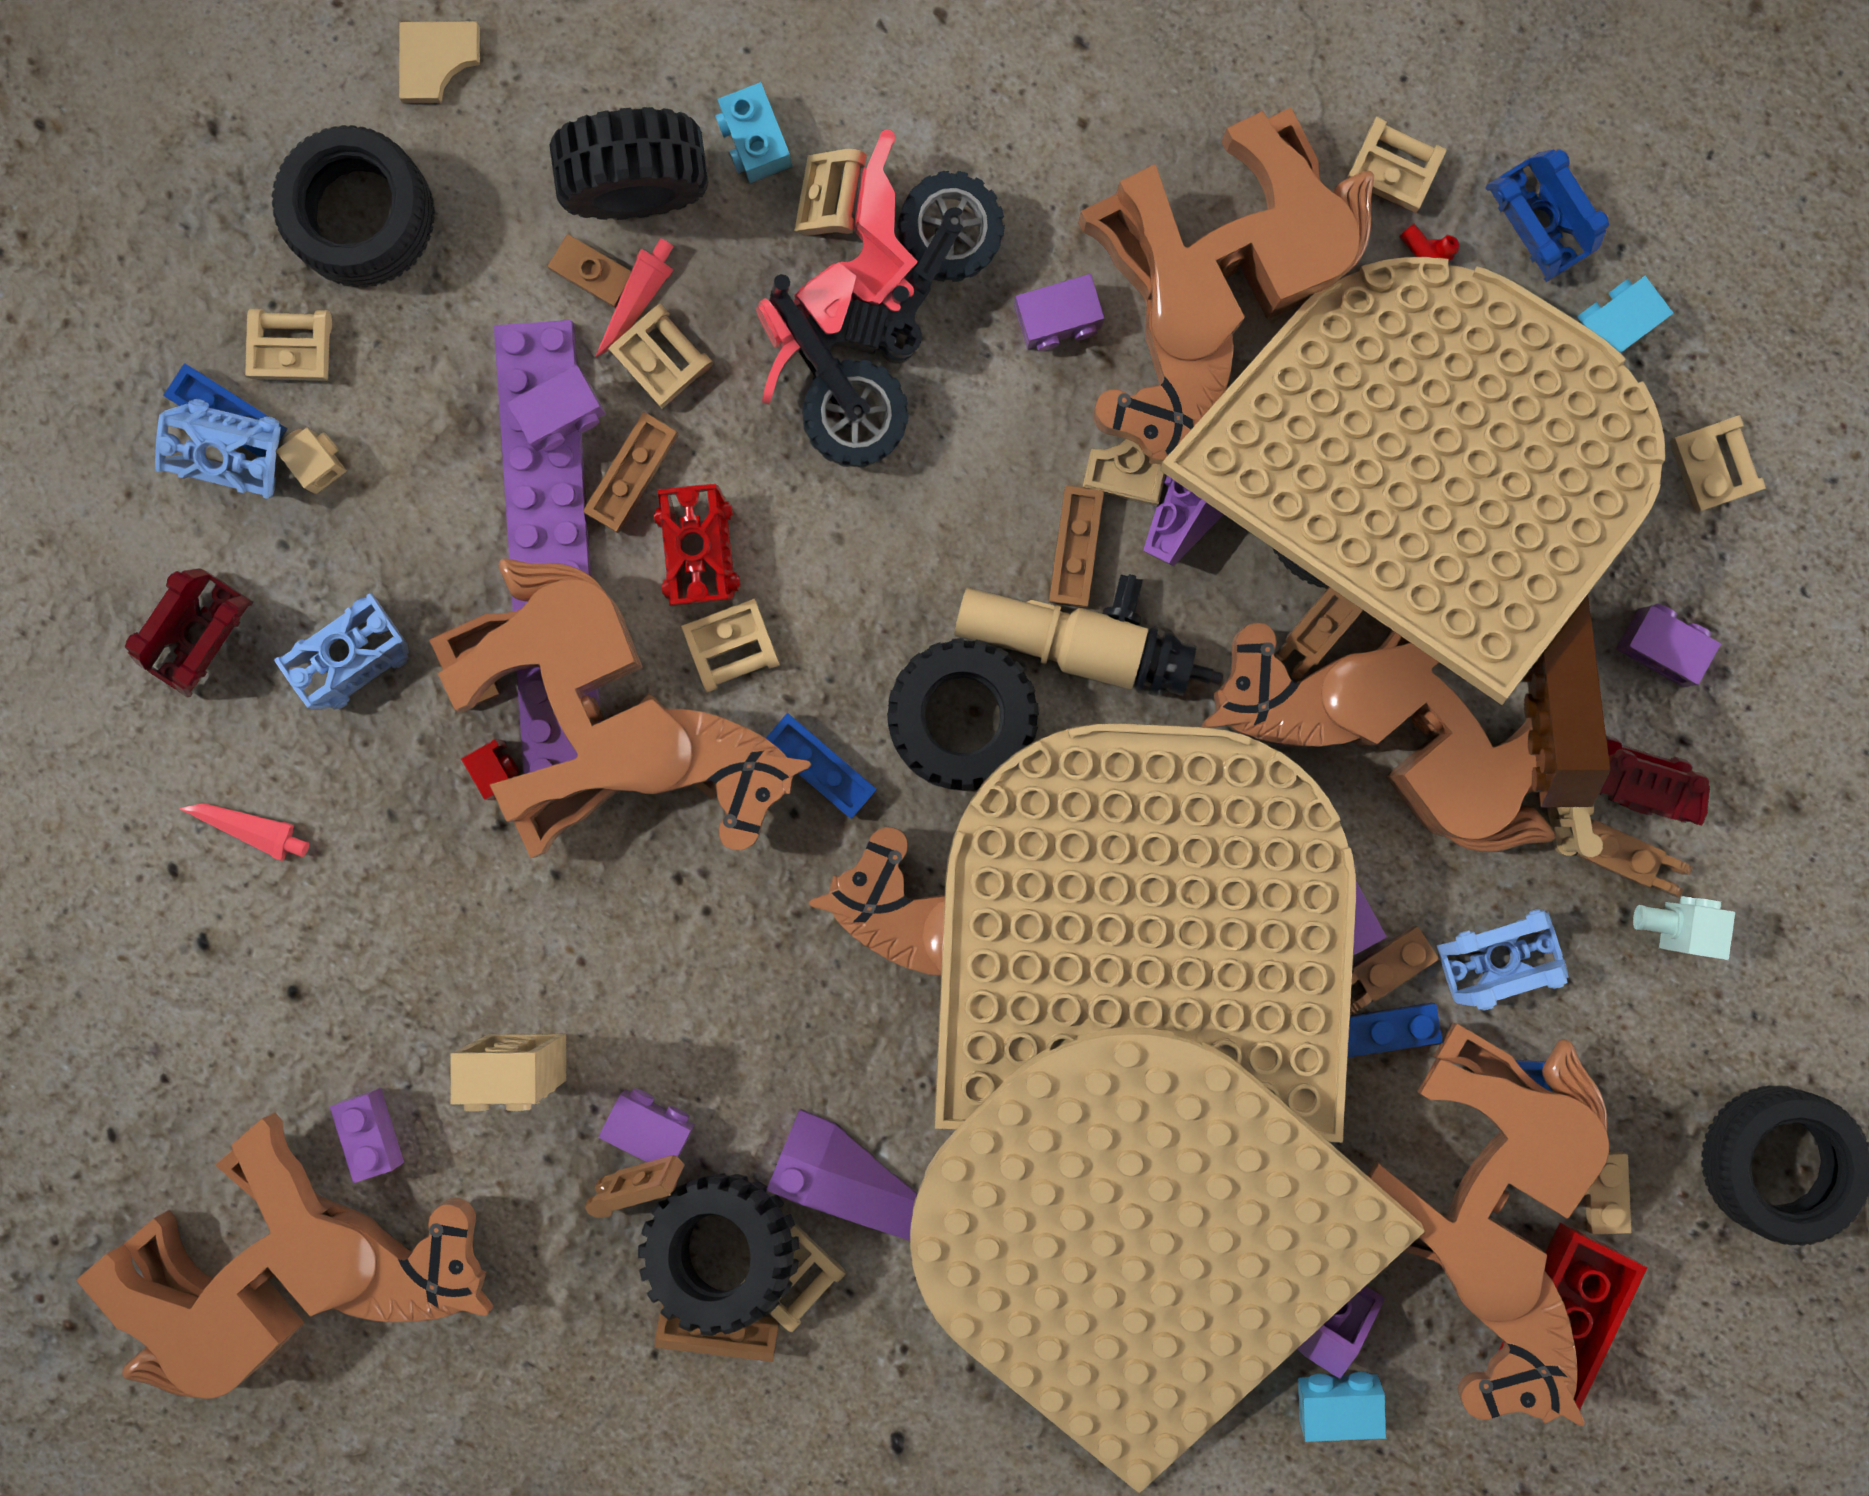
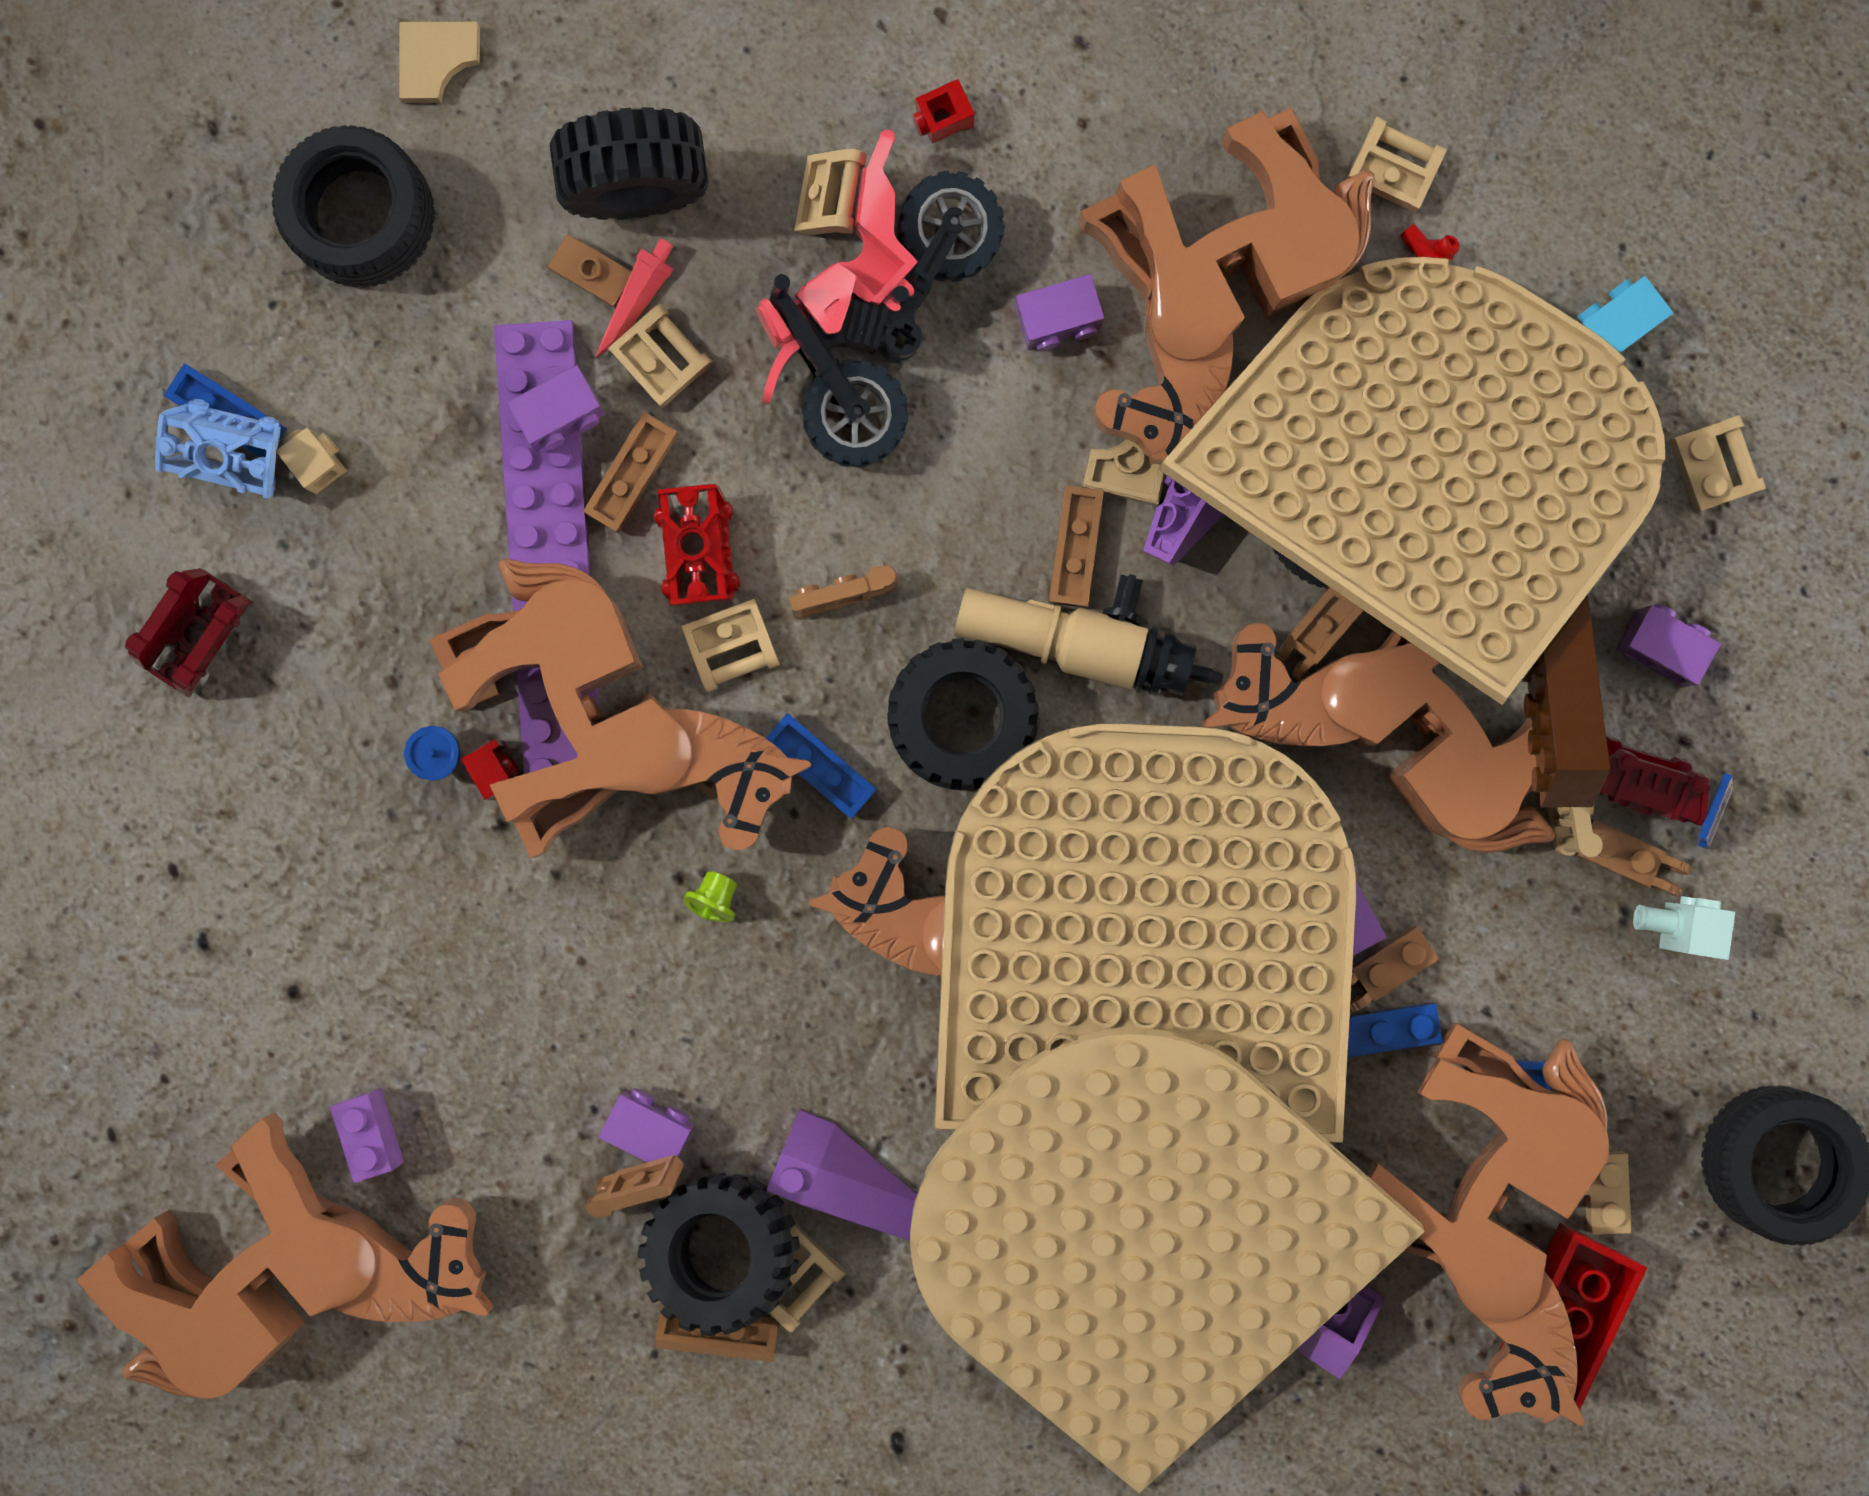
coral bar [179,803,309,861] -> none
tan plate [245,309,332,381] -> none
light blue piece [274,593,409,710] -> none
tan brick [450,1034,566,1111] -> none
medium azure brick [715,82,792,184] -> none
medium azure brick [1298,1372,1386,1442] -> none
light blue piece [1436,909,1569,1010] -> none
blue piece [1485,149,1609,282] -> none
none -> blue piece [404,726,460,781]
none -> lime piece [683,871,737,922]
none -> medium nougat hinge [789,564,898,619]
none -> red brick [912,79,975,144]
none -> blue piece [1698,773,1735,850]

